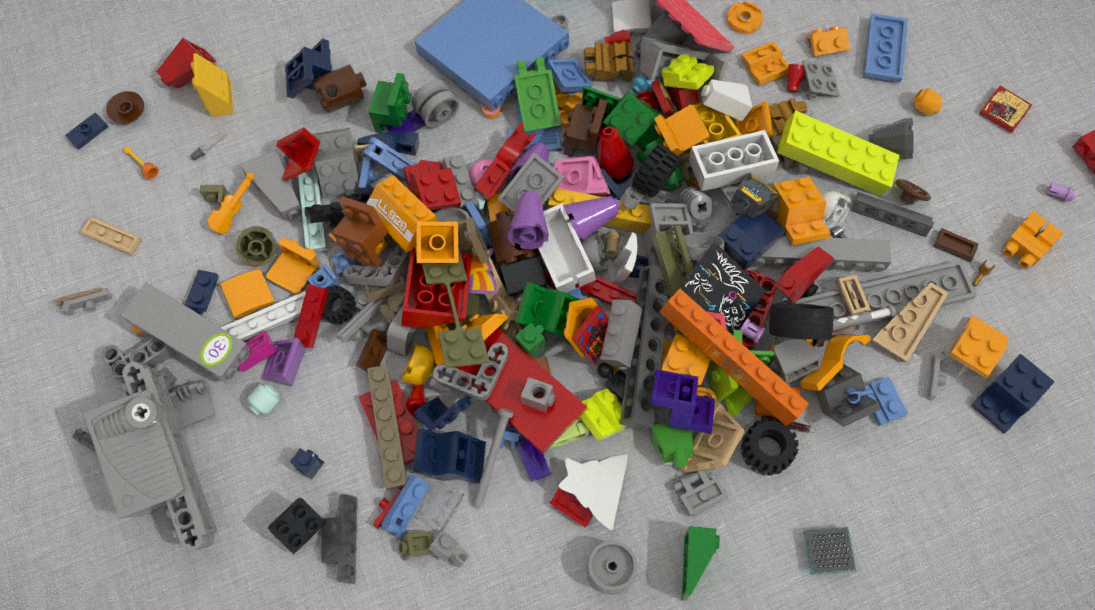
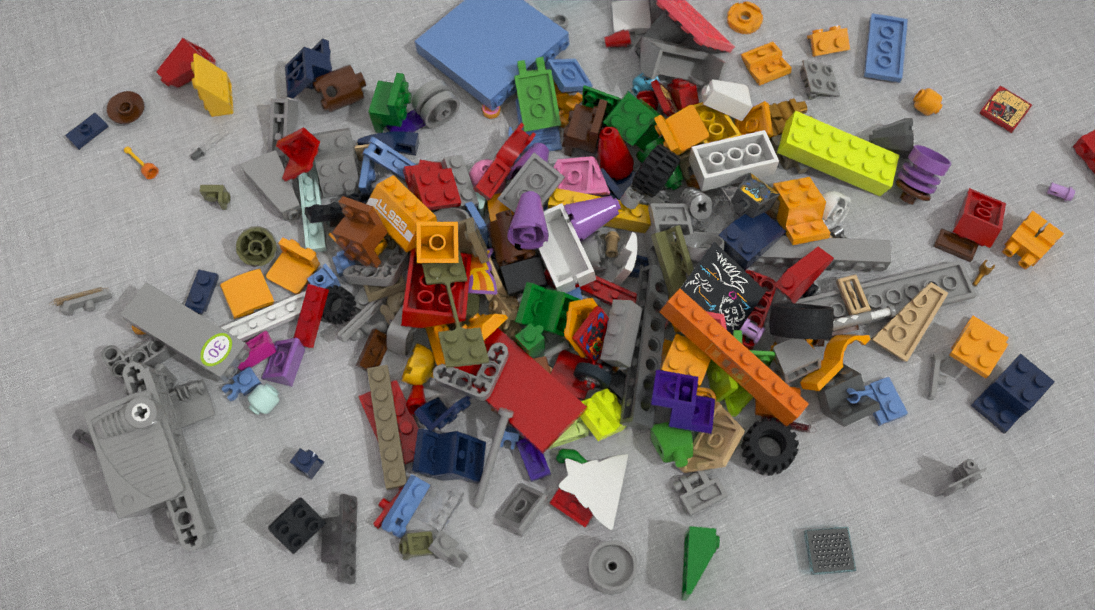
tan tile [80,216,142,256] -> none
light orange piece [206,173,255,234] -> none
light grey brick [521,378,556,412] -> none
pearl gold hips [584,41,633,83] -> none
neon yellow plate [661,54,715,90] -> none
red cone [786,64,804,92] -> none
dark grey fence [851,192,934,237] -> none
none -> medium blue plate [222,366,262,401]
none -> light grey slope [269,98,298,156]
none -> light grey slope [495,483,547,537]
none -> red plate [551,350,611,401]
none -> green arm [556,449,588,464]
none -> medium lavender wheel [898,145,952,194]
none -> light grey hinge [934,459,987,497]
none -> red slope [953,188,1006,248]

